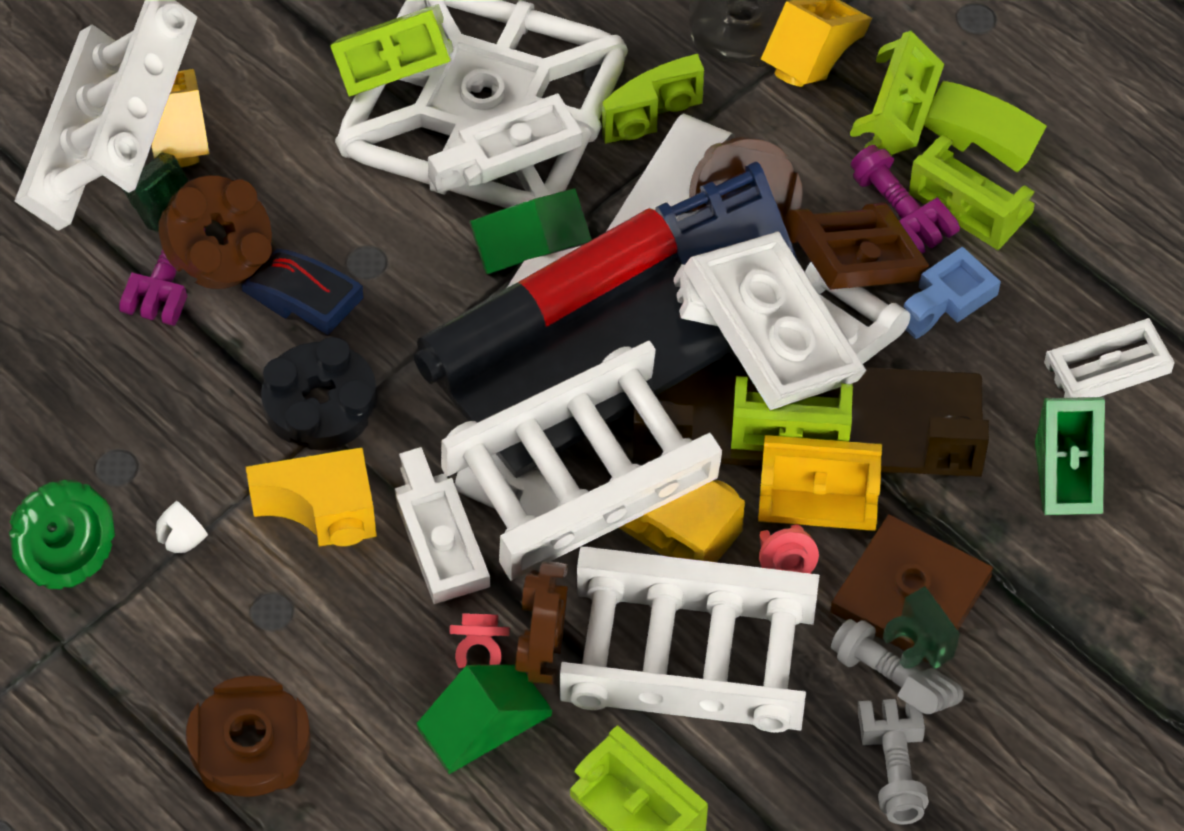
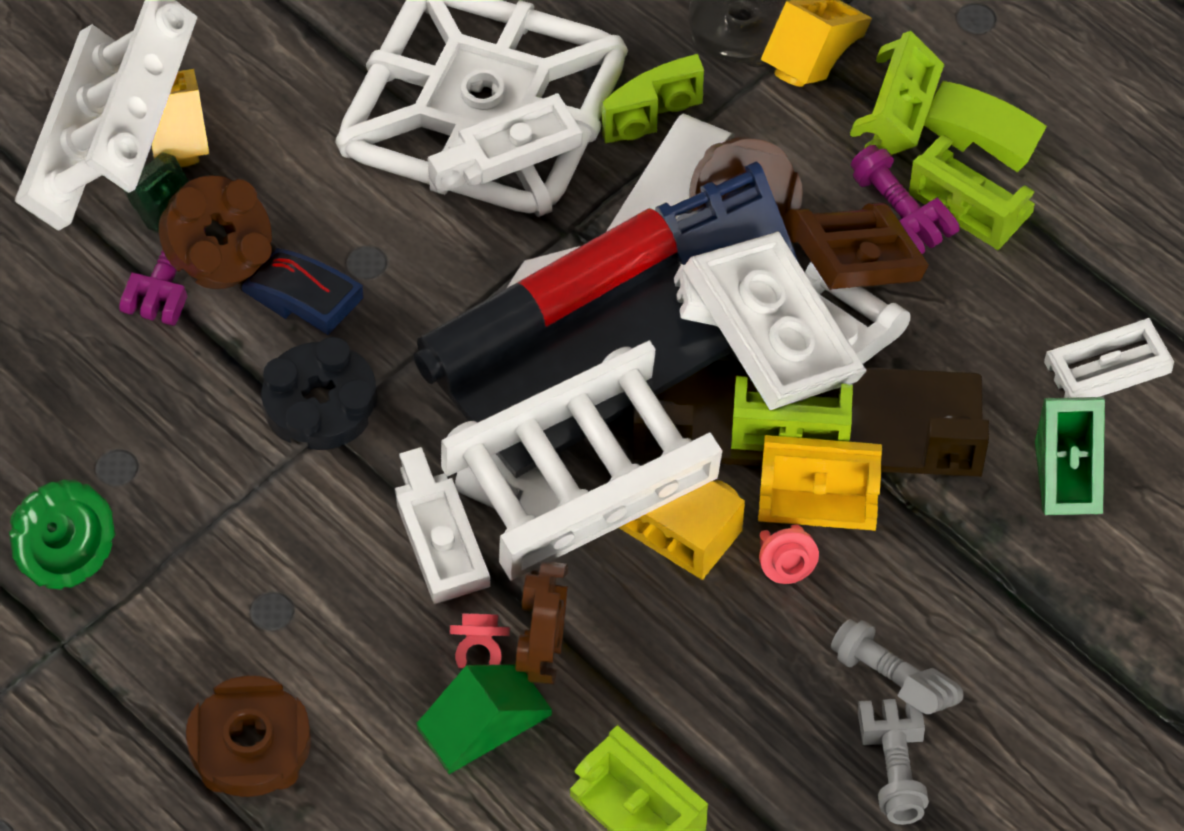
white hinge [156,501,208,553] -> none
yellow arch [246,447,377,547] -> none
lime hinge [330,4,453,97] -> none
green slope [469,188,592,275] -> none
white fence [560,546,819,732] -> none
reddish brown plate [830,514,993,667] -> none
clear green tile [883,586,960,669] -> none
medium blue plate [904,246,1001,339] -> none

